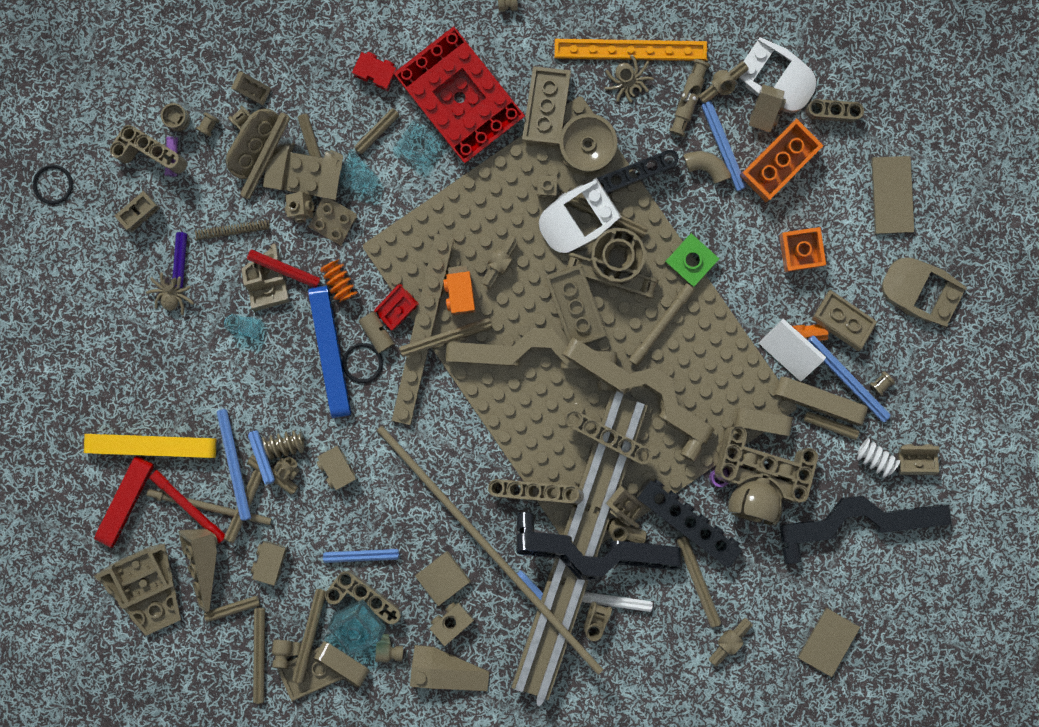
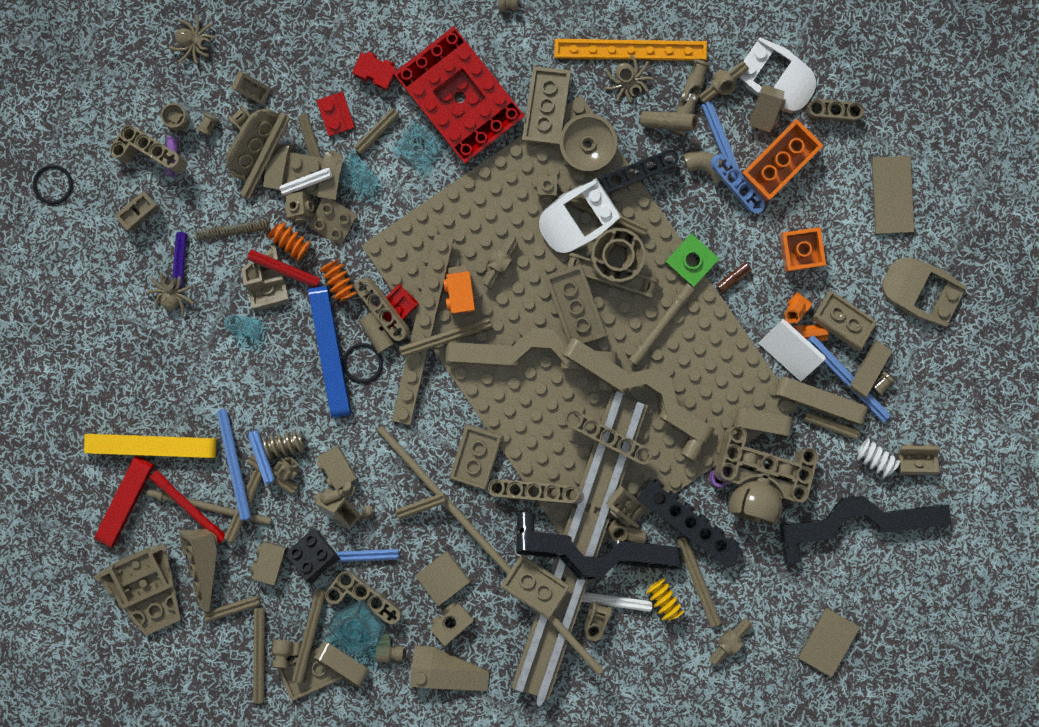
none -> dark tan animal [169,14,215,65]
none -> orange piece [267,222,310,262]
none -> white axle [279,168,333,195]
none -> black brick [285,528,341,584]
none -> dark tan torso [314,482,374,530]
none -> red plate [316,91,355,137]
none -> dark tan beam [355,277,409,341]
none -> dark tan axle [395,493,447,519]
none -> dark tan tile [449,424,503,490]
none -> dark tan tile [500,555,570,620]
none -> dark tan axle [640,111,699,131]
none -> yellow piece [646,578,685,621]
none -> medium blue beam [711,154,765,213]
none -> reddish brown axle [716,262,752,294]
none -> orange piece [784,292,812,324]
none -> dark tan tile [849,340,892,398]

